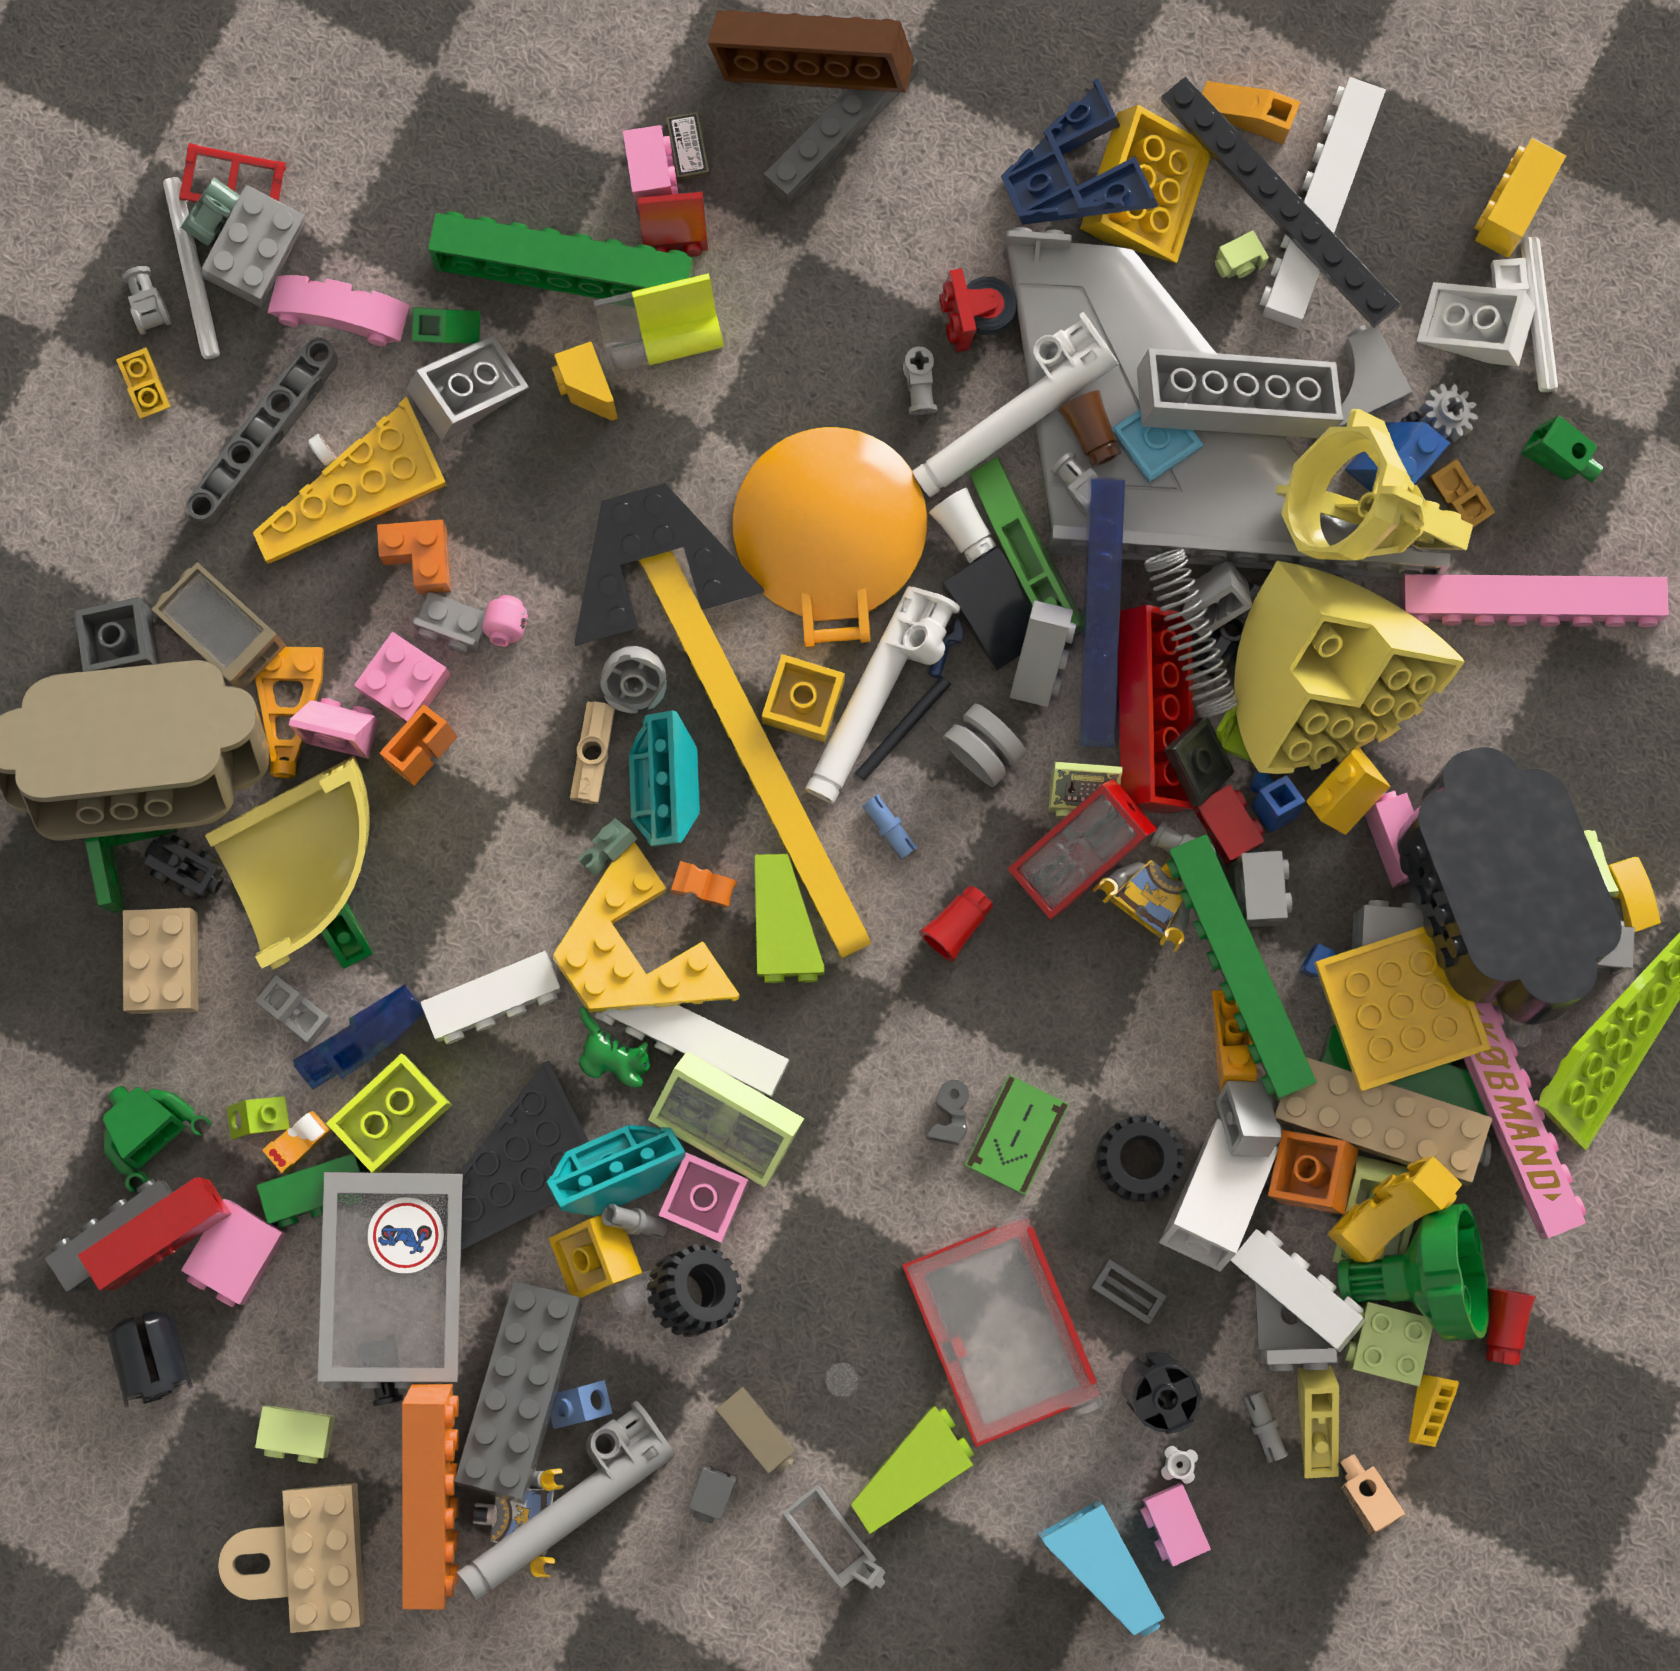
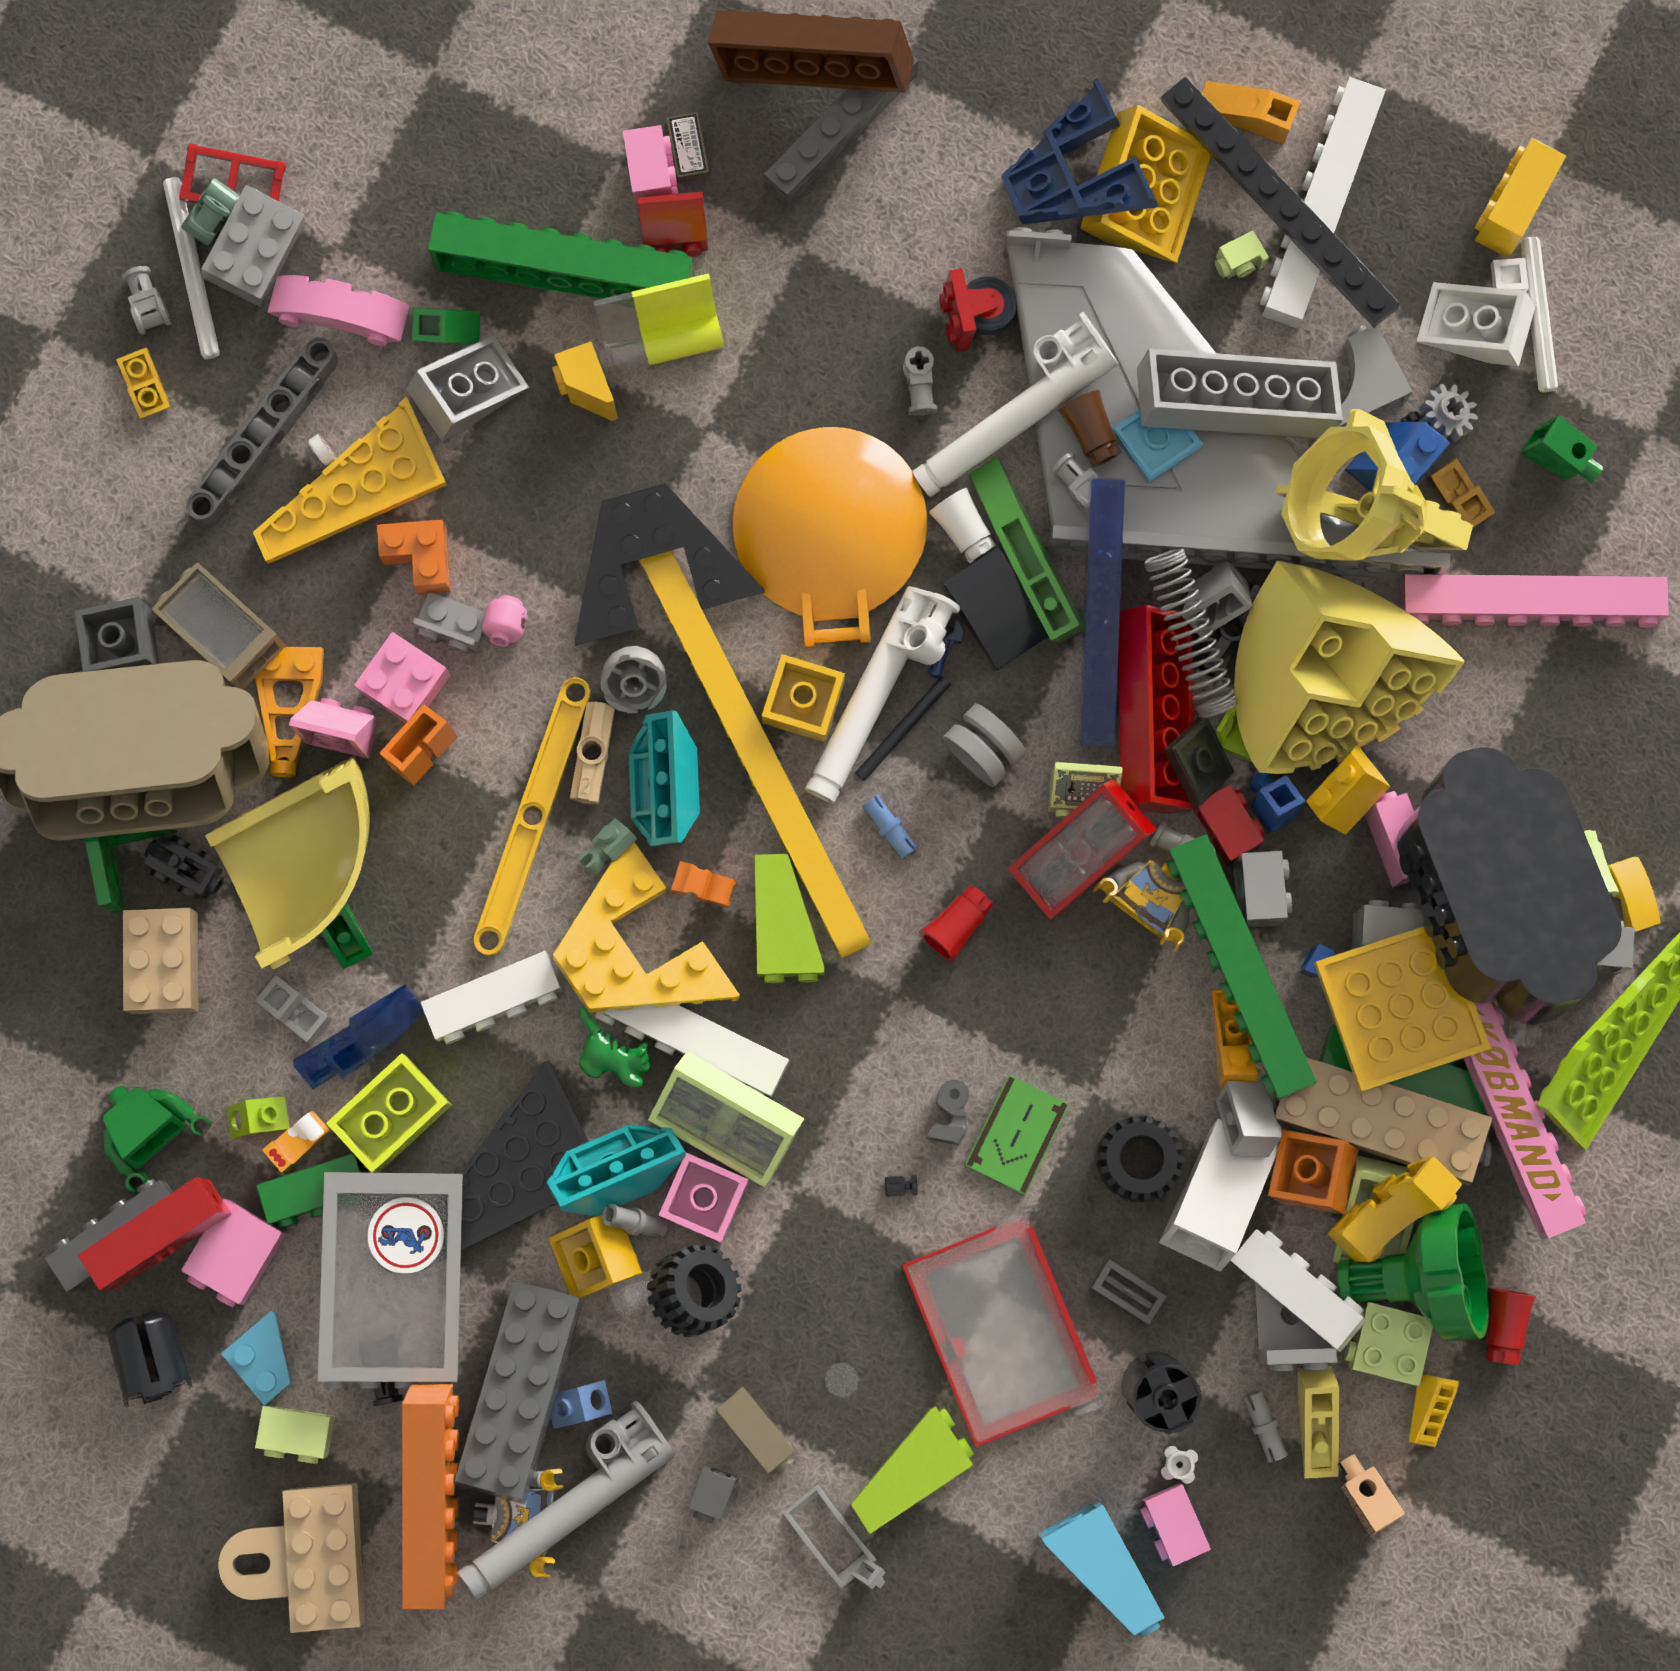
light grey brick [1010,600,1076,707] -> none
none -> medium azure wing [221,1310,292,1406]
none -> yellow beam [474,677,591,956]
none -> black piece [885,1175,918,1197]

